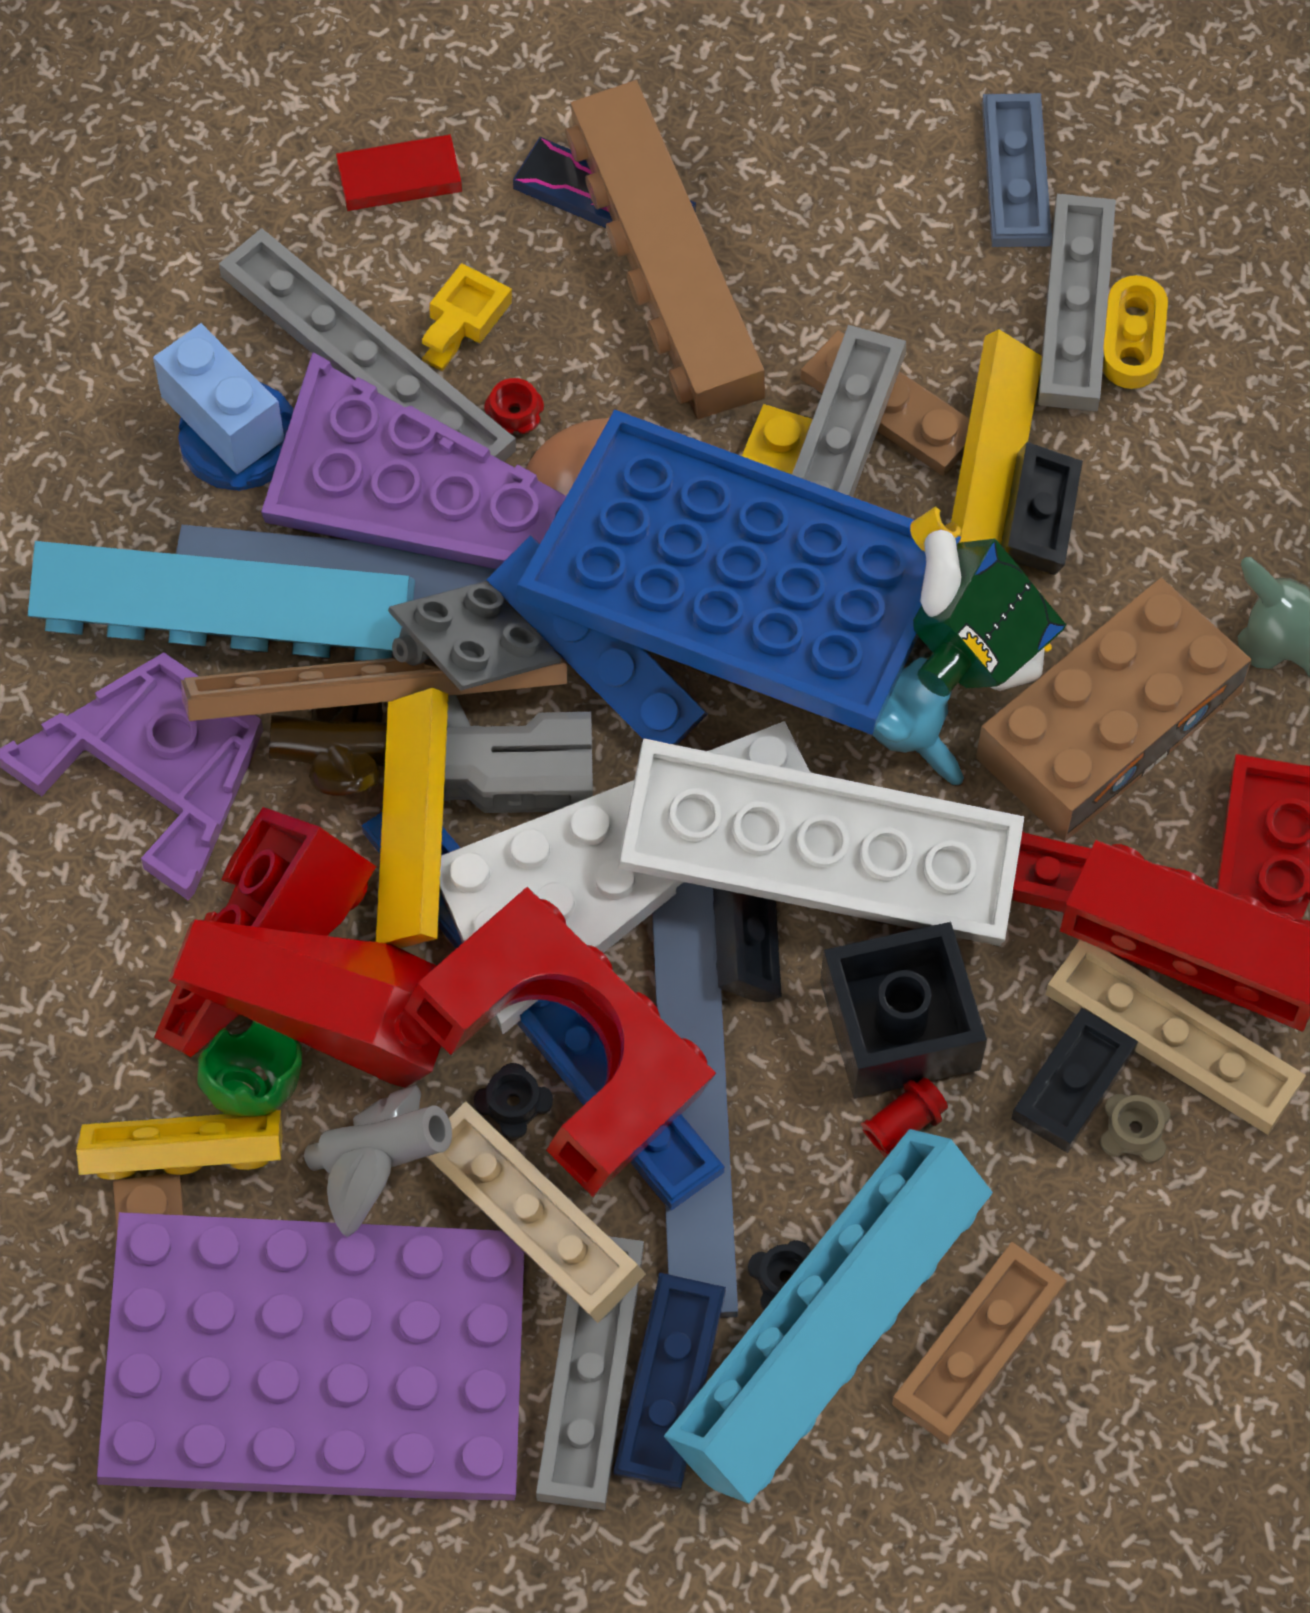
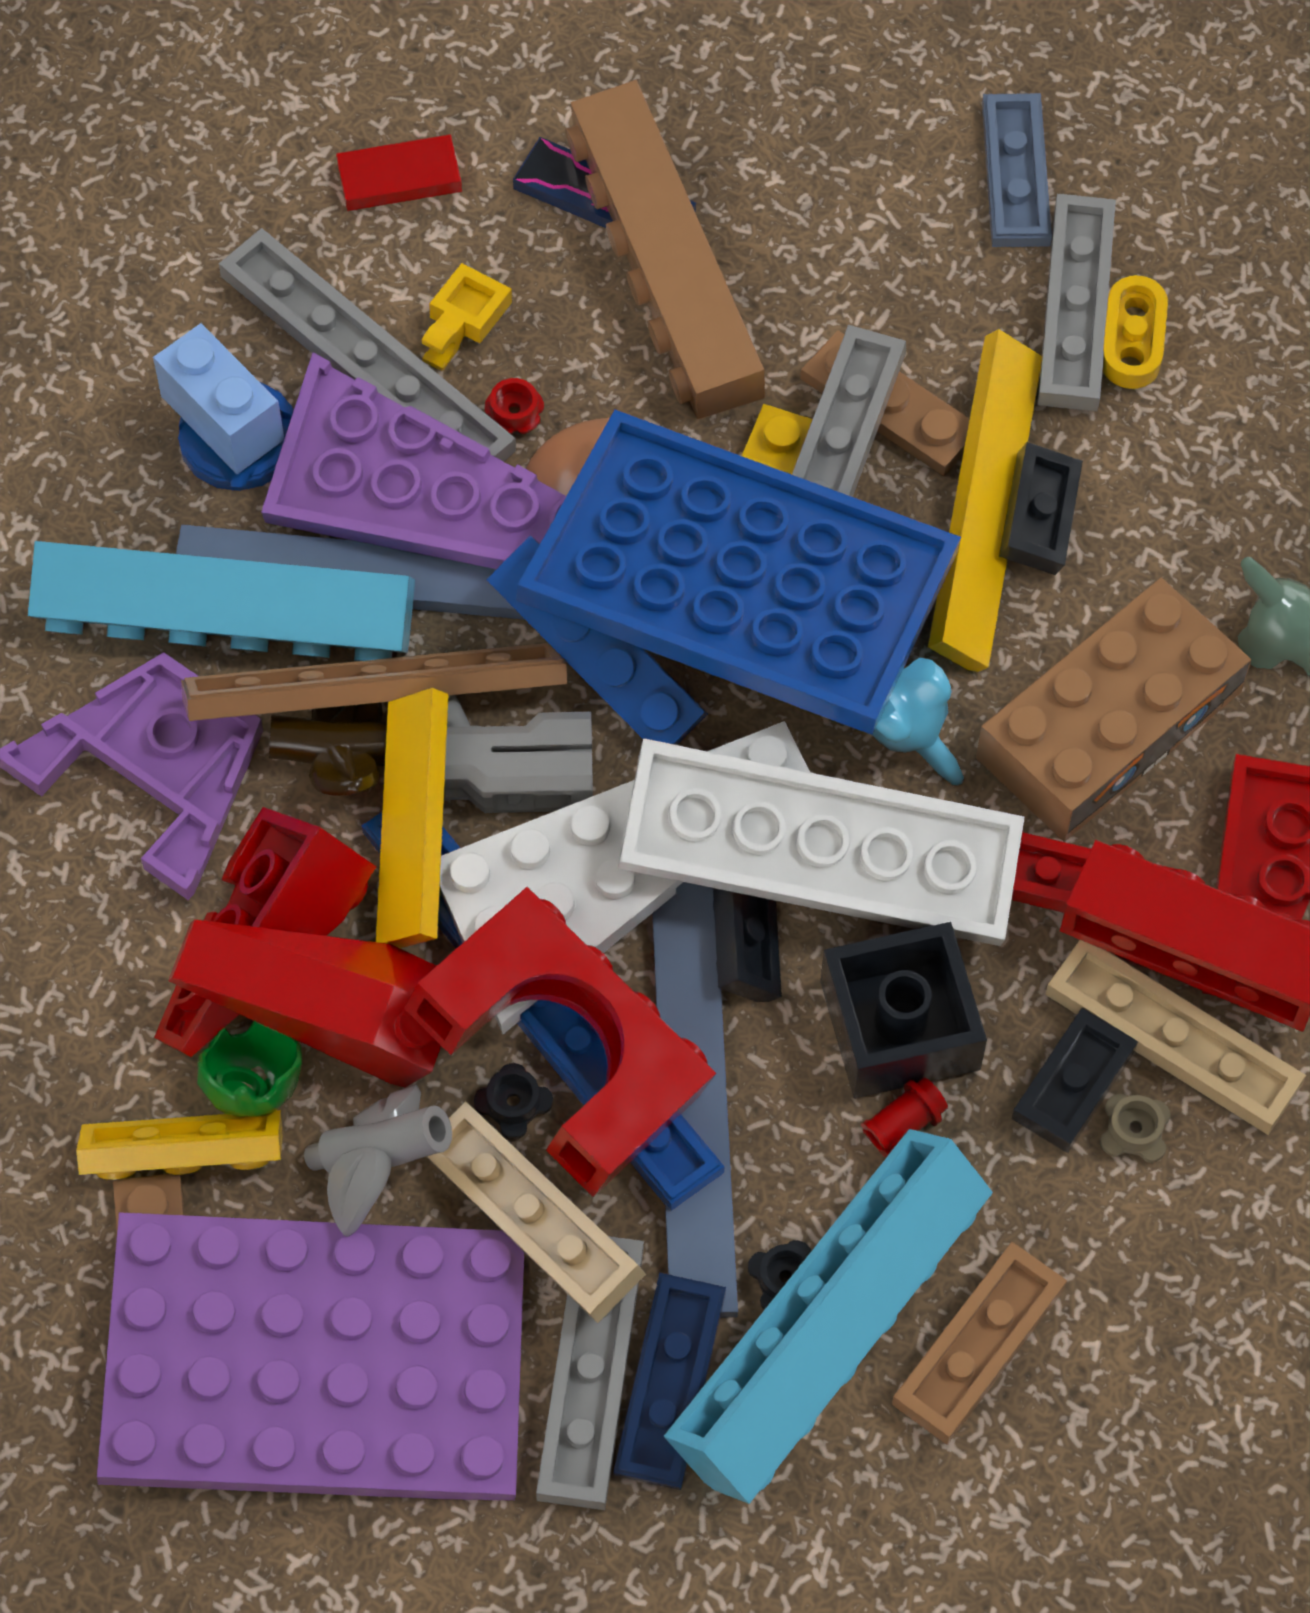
dark grey hinge [388,581,561,691] -> none
dark green torso [910,506,1067,697] -> none

